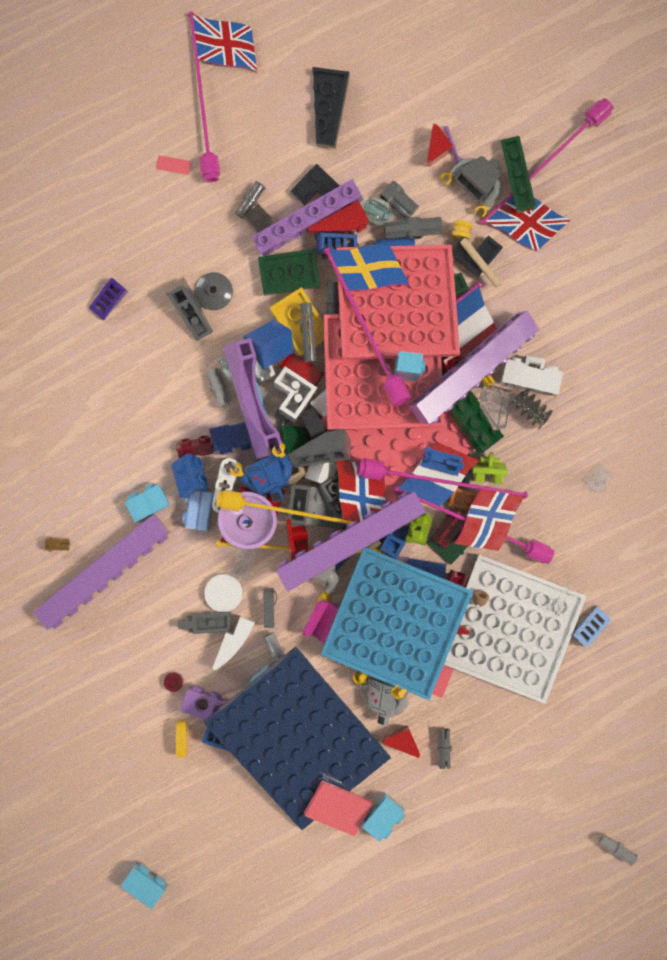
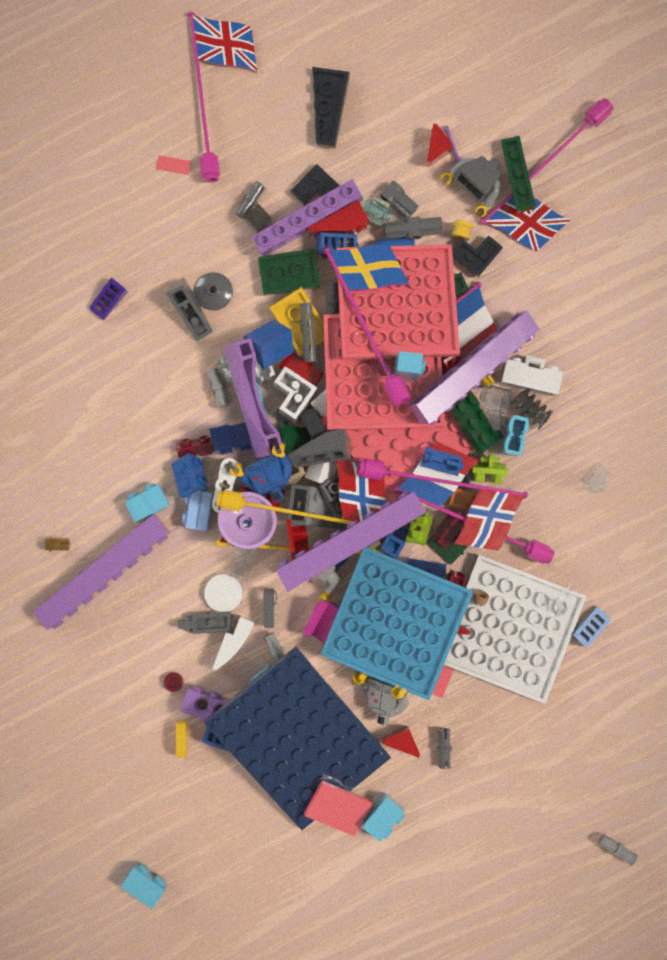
tan bar [460,238,501,288] -> none
none -> medium azure brick [502,415,529,457]

